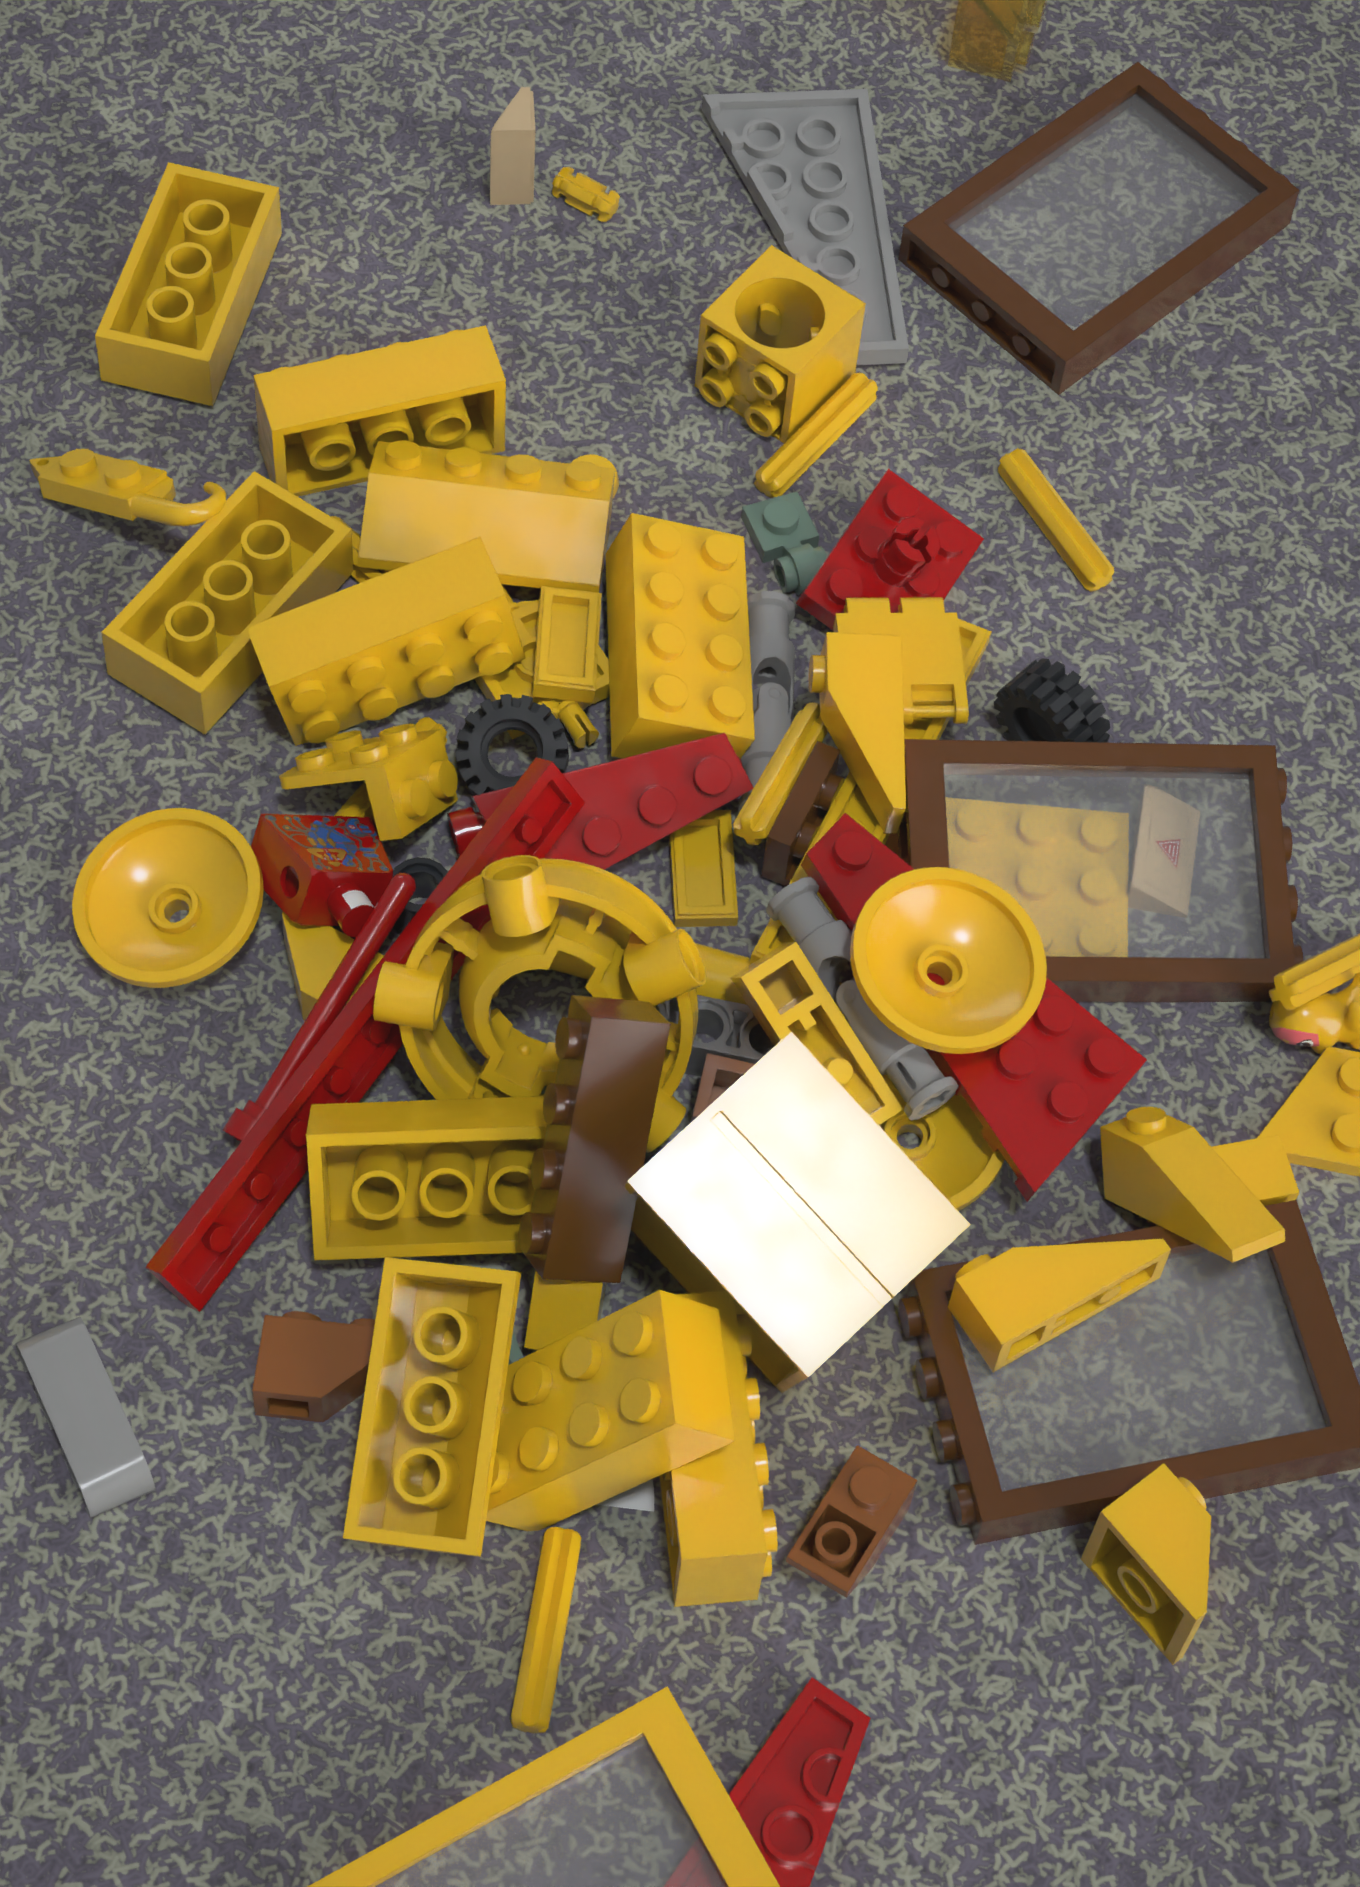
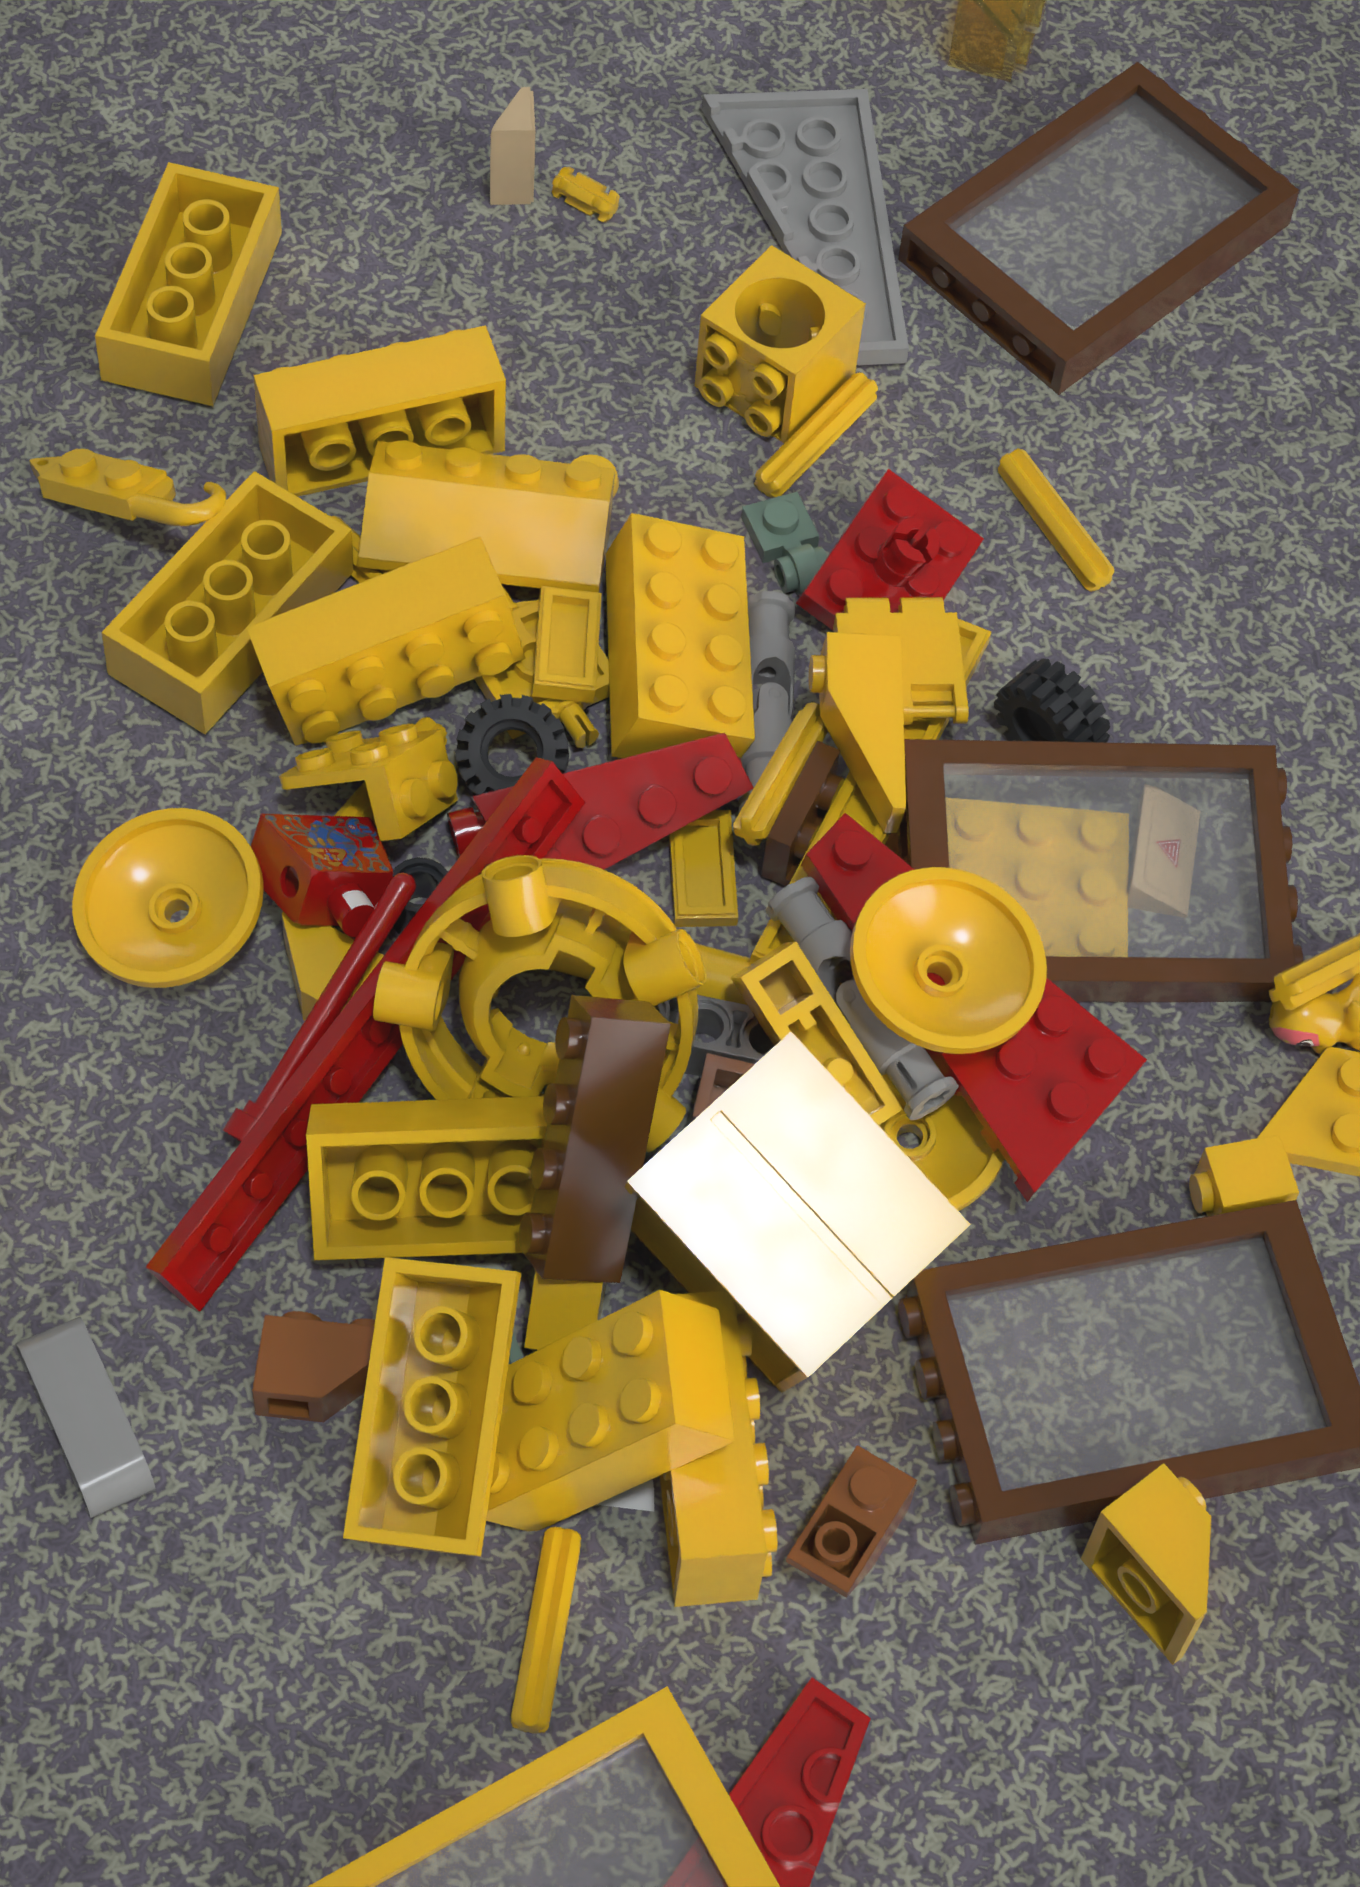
yellow slope [948,1239,1171,1372] -> none
yellow slope [1100,1107,1285,1263] -> none

